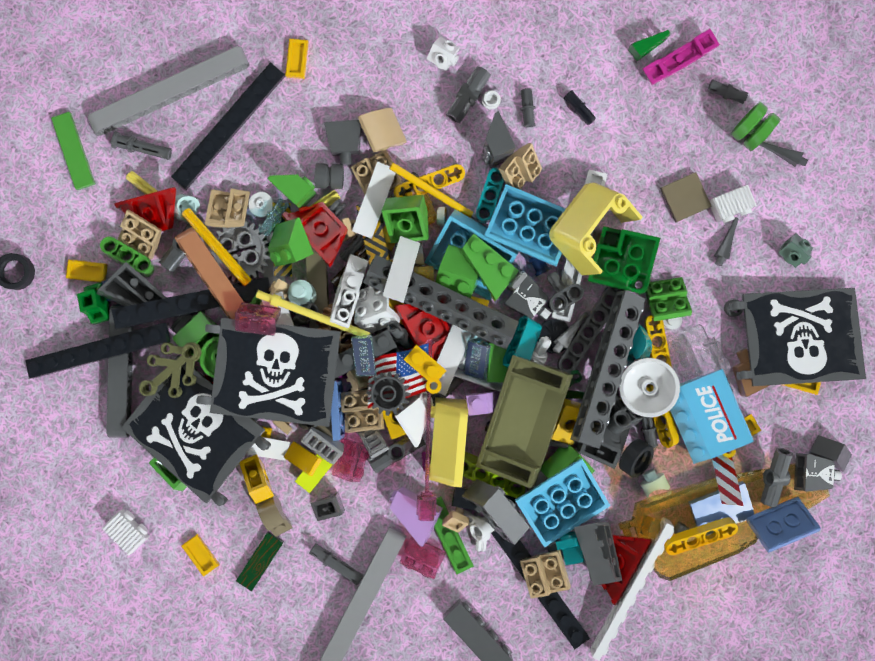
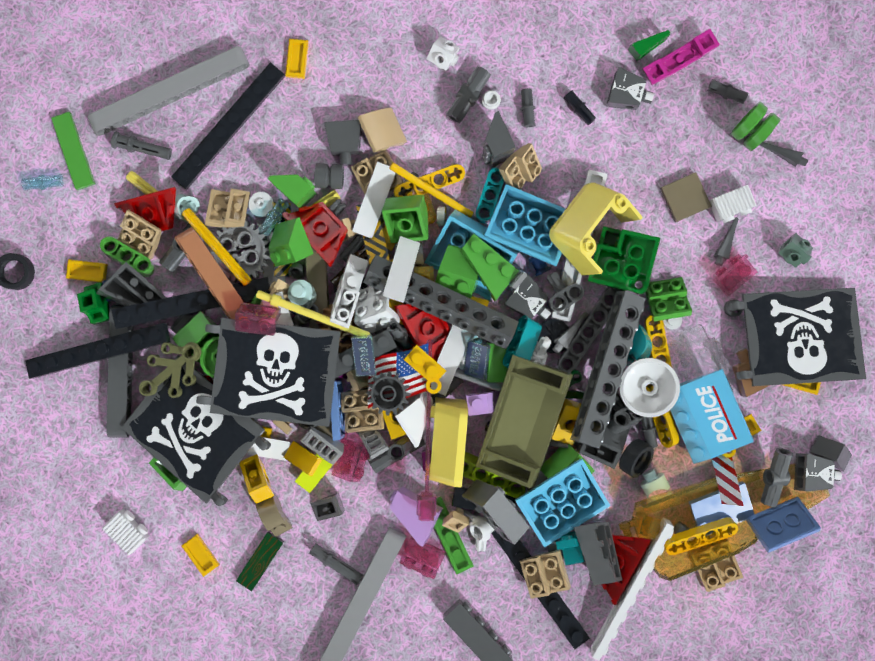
none -> clear light blue pin [21,174,64,191]
none -> dark grey hinge [288,262,305,279]
none -> dark grey torso [606,67,654,110]
none -> tan slope [692,540,744,592]
none -> clear pink bracket [712,254,758,297]

